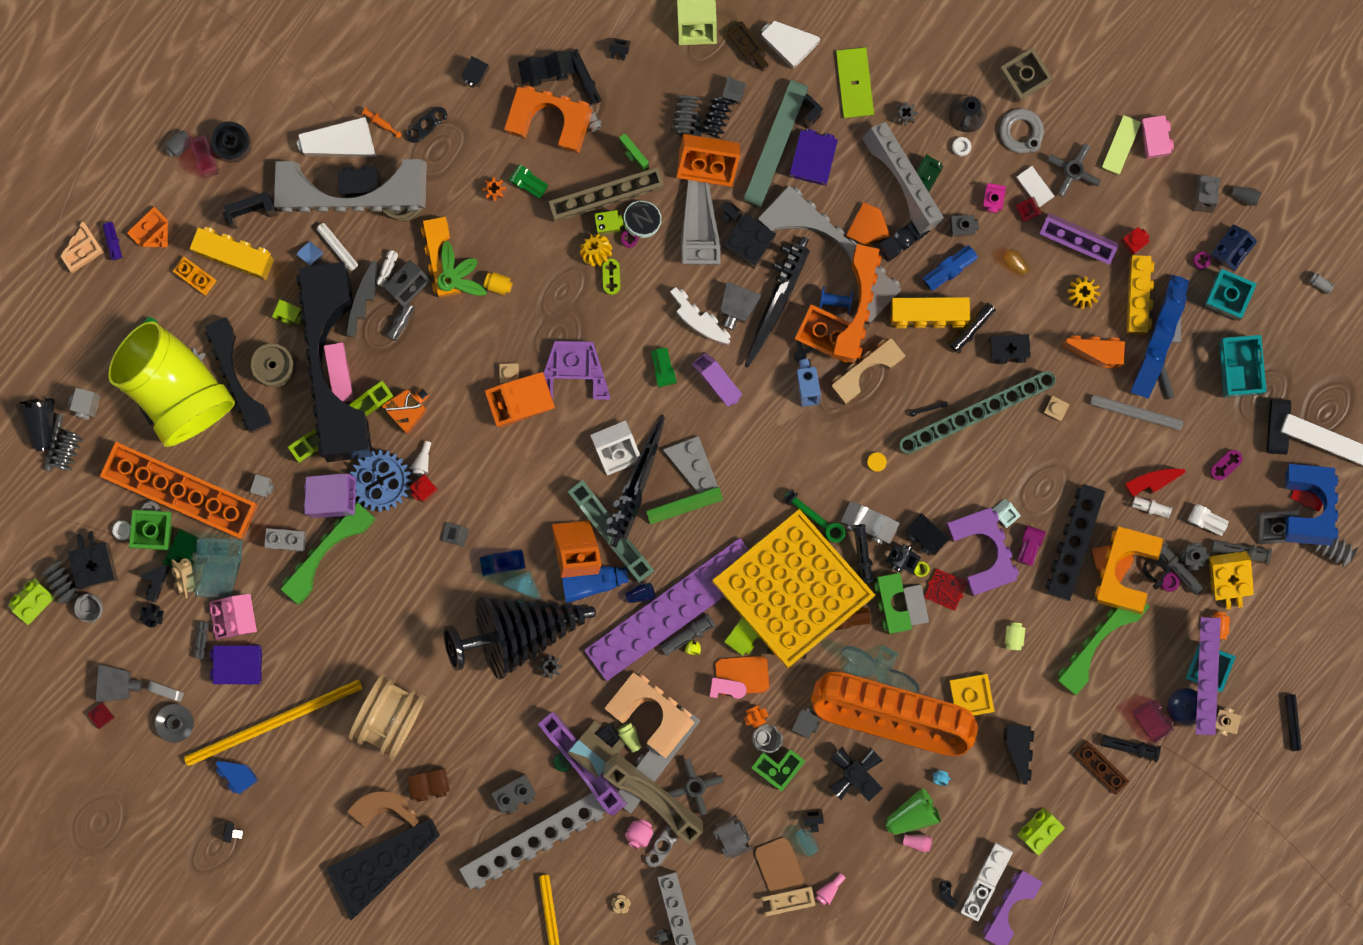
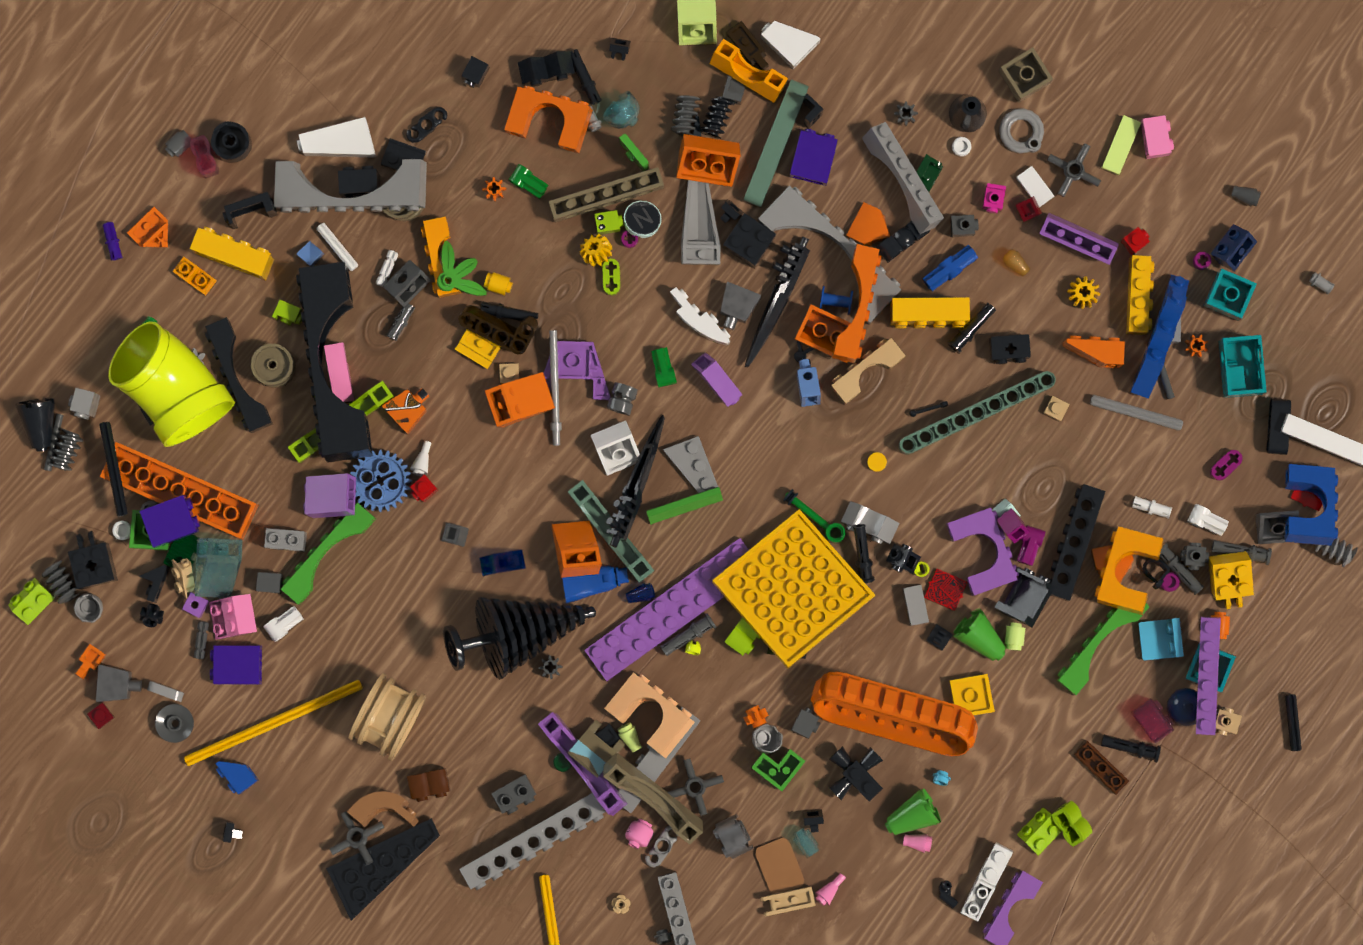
light nougat wing [61,221,104,273] -> none
light grey plate [250,474,274,498] -> none
dark grey slope [347,261,378,338] -> none
orange piece [361,107,401,138] -> none
clear light blue slope [503,571,542,601] -> none
bright pink leg [710,678,746,699] -> none
orange piece [715,656,769,695] -> none
reddish brown piece [835,608,871,630] -> none
lime piece [836,47,874,118] -> none
clear light blue piece [842,645,919,693] -> none
bright green arch [874,573,912,634] -> none
black brick [905,513,950,556] -> none
black slope [1003,725,1034,785] -> none
red slope [1123,469,1186,498] -> none
flat silver torso [1193,175,1220,213] -> none
none -> orange plate [75,644,106,679]
none -> black axle [99,422,128,516]
none -> dark purple brick [140,495,200,548]
none -> medium lavender piece [182,592,209,618]
none -> dark grey panel [256,572,283,594]
none -> white piece [263,606,304,642]
none -> dark grey bar [329,811,385,865]
none -> black plate [381,138,426,171]
none -> yellow plate [455,329,501,370]
none -> dark brown beam [458,305,538,355]
none -> black pin [480,301,539,321]
none -> light grey bar [549,330,562,446]
none -> clear light blue cylinder [603,91,640,129]
none -> dark grey wheel [607,382,638,416]
none -> light orange arch [709,39,788,103]
none -> black tile [926,624,953,651]
none -> bright green cone [953,609,1006,661]
none -> black panel [994,568,1055,628]
none -> magenta brick [997,508,1030,543]
none -> lime brick [1052,800,1092,847]
none -> medium azure bracket [1138,618,1184,661]
none -> orange gear [1184,335,1208,358]

